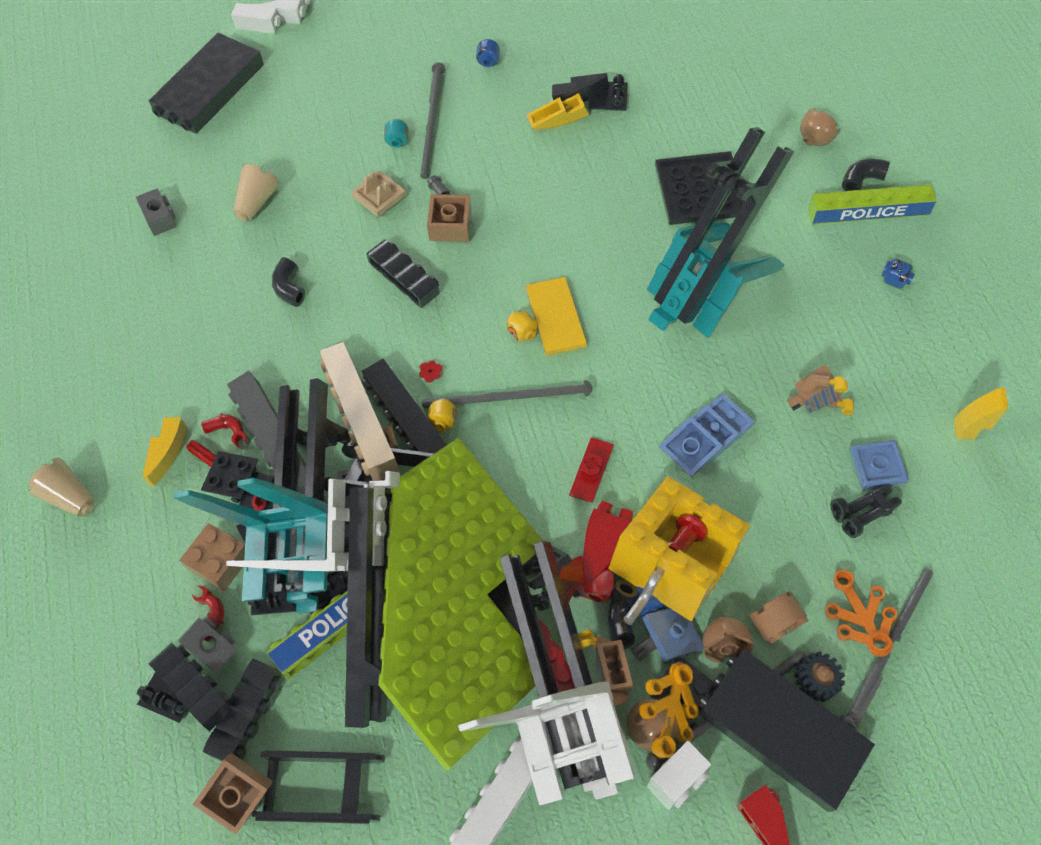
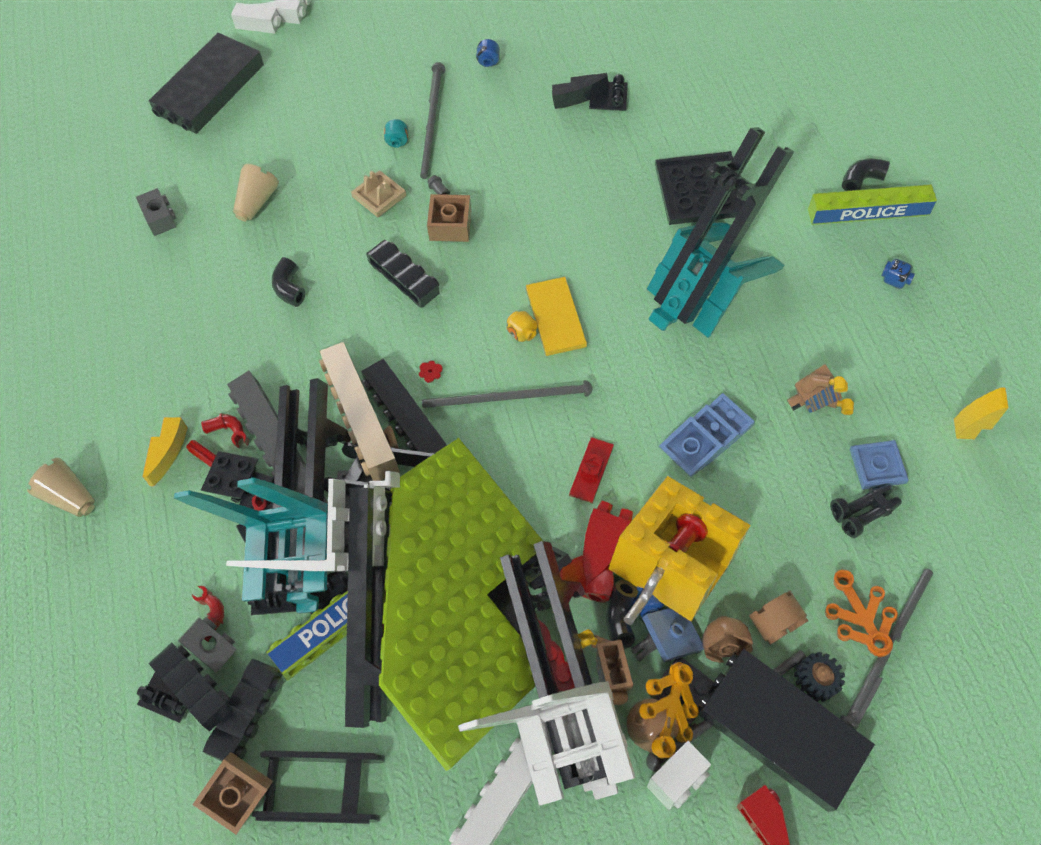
medium nougat brick [179,523,245,592] -> none
yellow head [427,399,457,432] -> none
yellow slope [526,93,589,130] -> none
medium nougat cylinder [800,108,840,146] -> none

